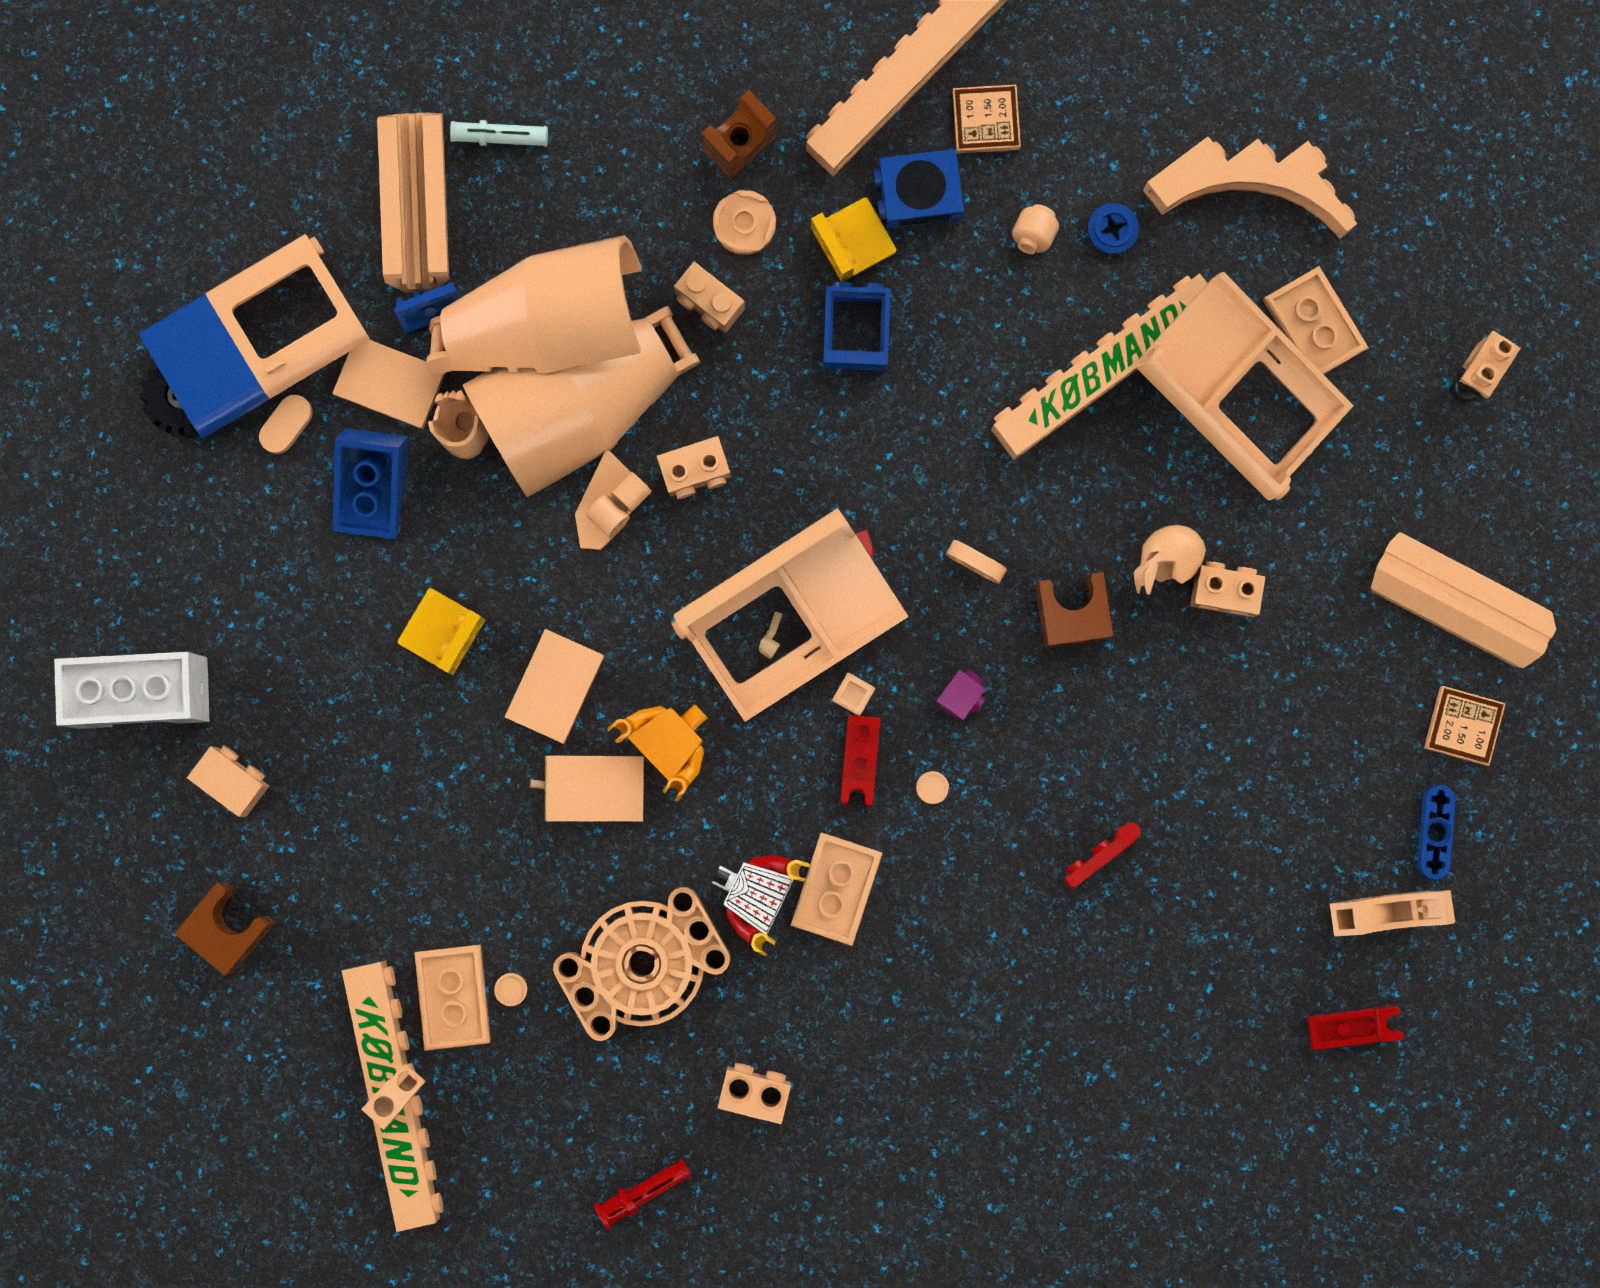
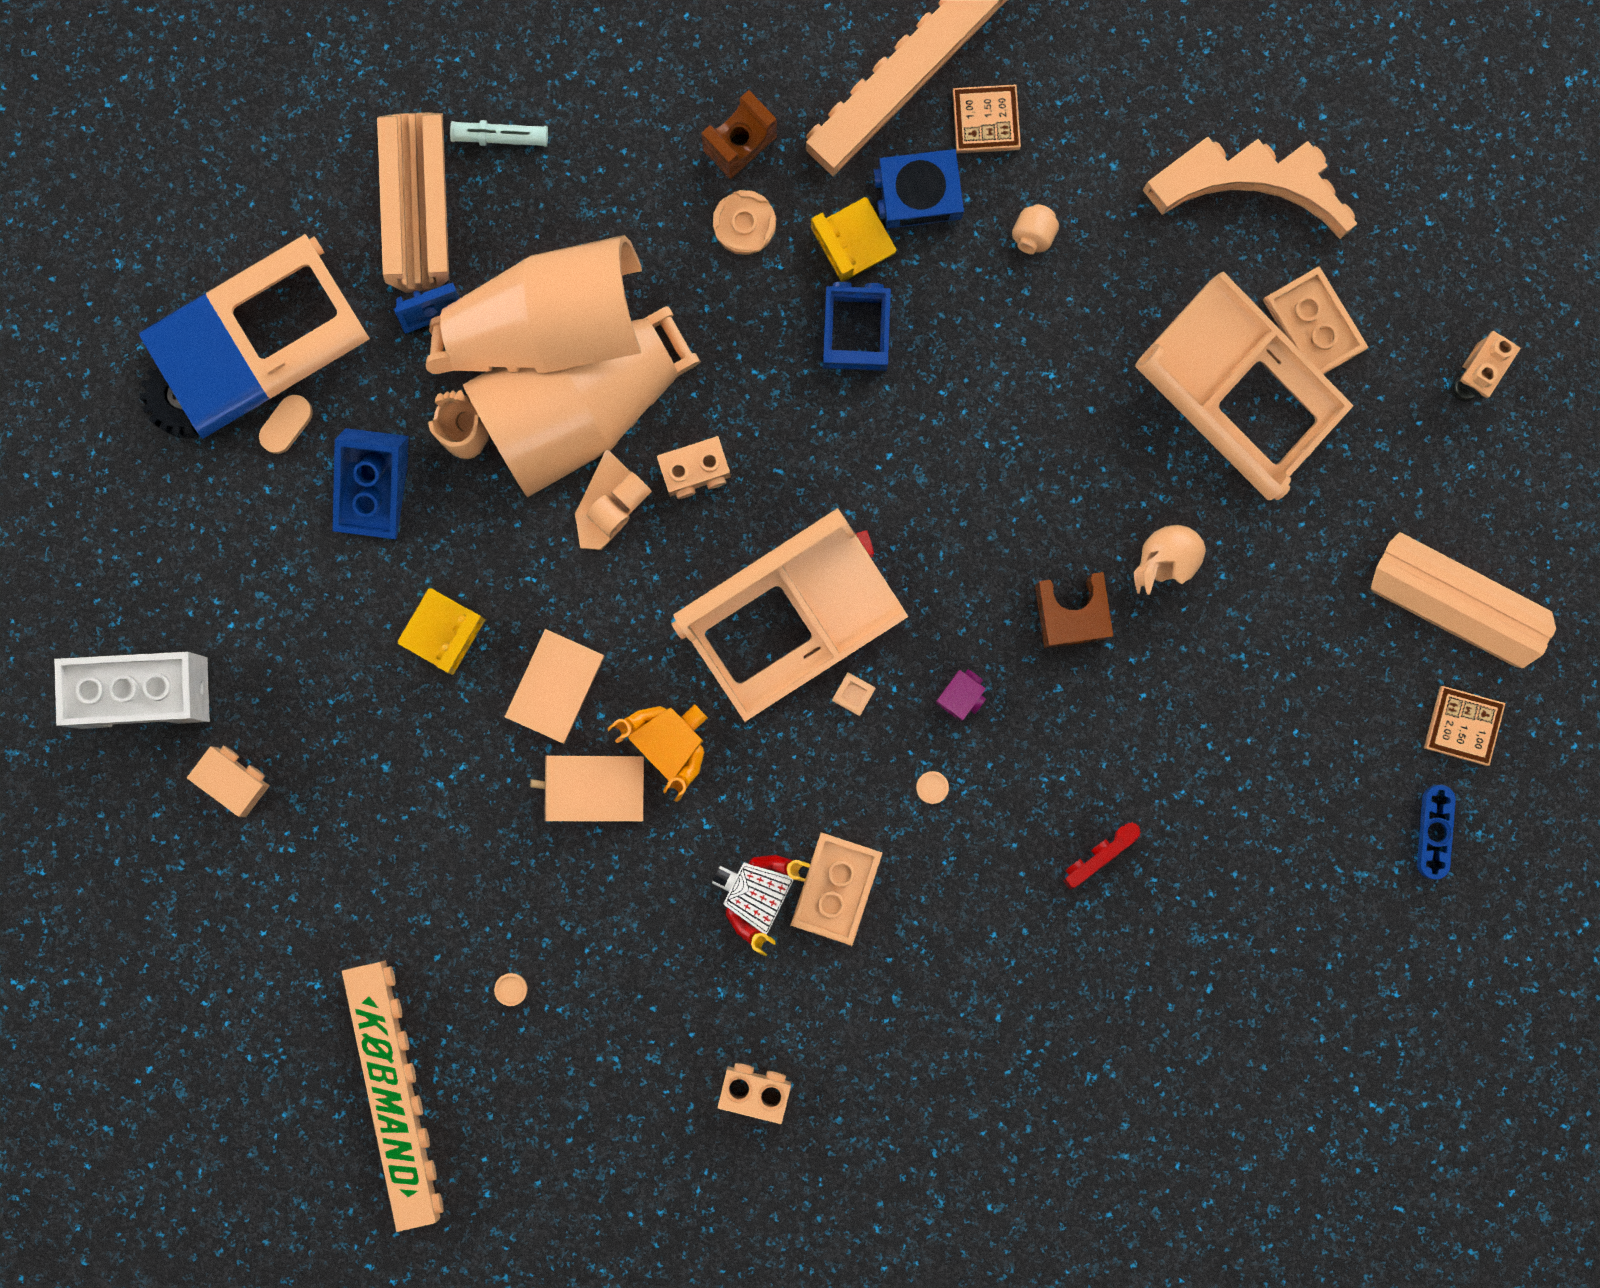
dark orange piece [175,882,276,976] -> none
light nougat tile [332,340,447,430] -> none
light nougat leg [361,1064,426,1130] -> none
light nougat tile [414,944,491,1051] -> none
light nougat piece [553,887,731,1041] -> none
red pin [594,1158,692,1230] -> none
light nougat brick [674,261,745,334] -> none
tan hand [759,612,783,659] -> none
red plate [840,715,881,808] -> none
light nougat beam [946,540,1007,584] -> none
light nougat brick [991,274,1207,460] -> none
blue gear [1088,203,1139,255] -> none
light nougat brick [1190,561,1266,617] -> none
red plate [1306,1005,1404,1050] -> none
light nougat arch [1330,890,1455,936] -> none

